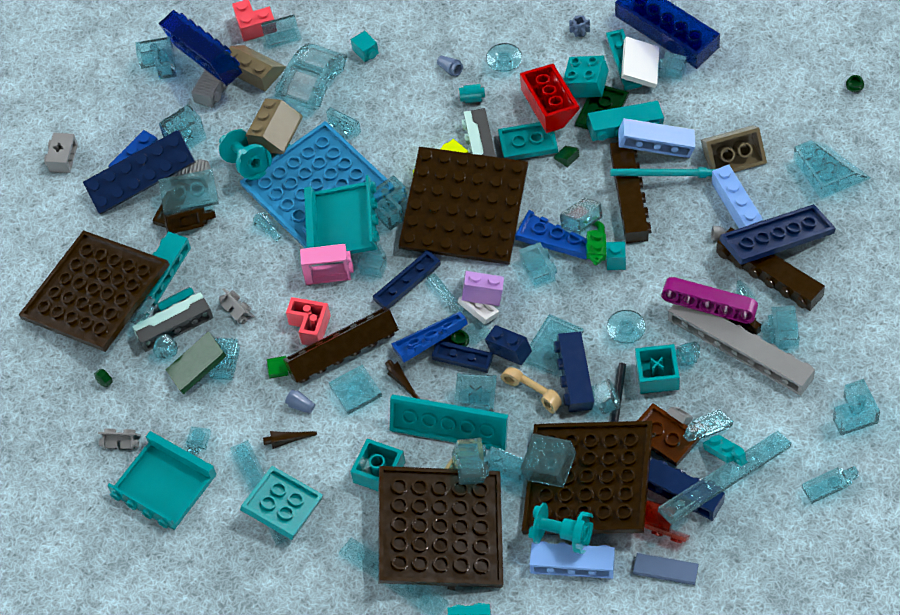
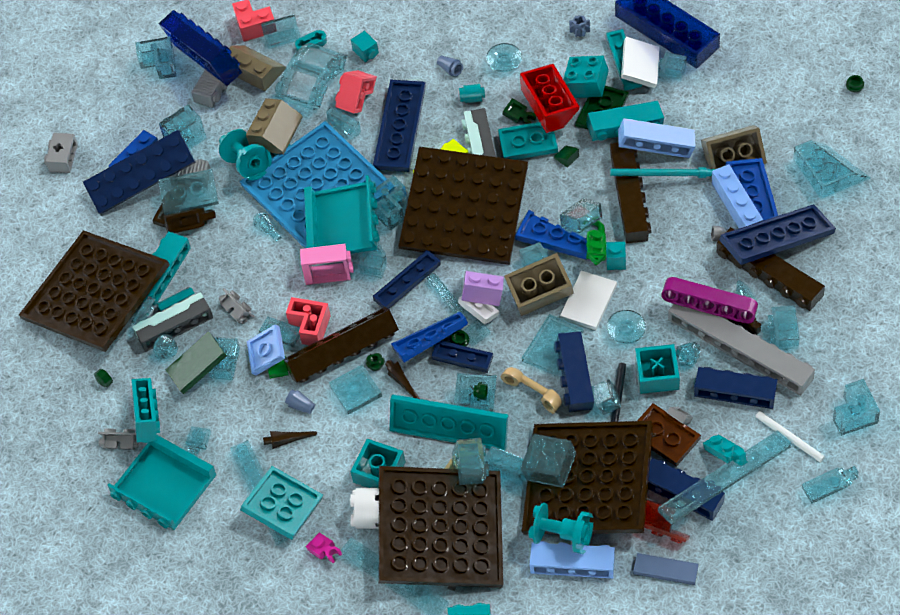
dark blue brick [485,325,532,366] -> none
clear light blue hinge [683,409,734,442] -> none
none -> teal brick [131,378,160,443]
none -> light blue tile [247,324,285,375]
none -> clear light blue plate [259,316,300,347]
none -> teal beam [295,30,327,55]
none -> dark pink plate [305,532,342,563]
none -> coral brick [335,70,377,113]
none -> white brick [350,488,379,529]
none -> dark green plate [366,353,385,371]
none -> dark blue plate [373,79,426,172]
none -> dark green plate [473,382,488,401]
none -> dark green plate [502,98,536,124]
none -> dark tan slope [504,253,574,316]
none -> white tile [560,271,617,330]
none -> dark blue brick [694,367,778,409]
none -> blue wing [725,158,778,221]
none -> white bar [756,411,825,463]

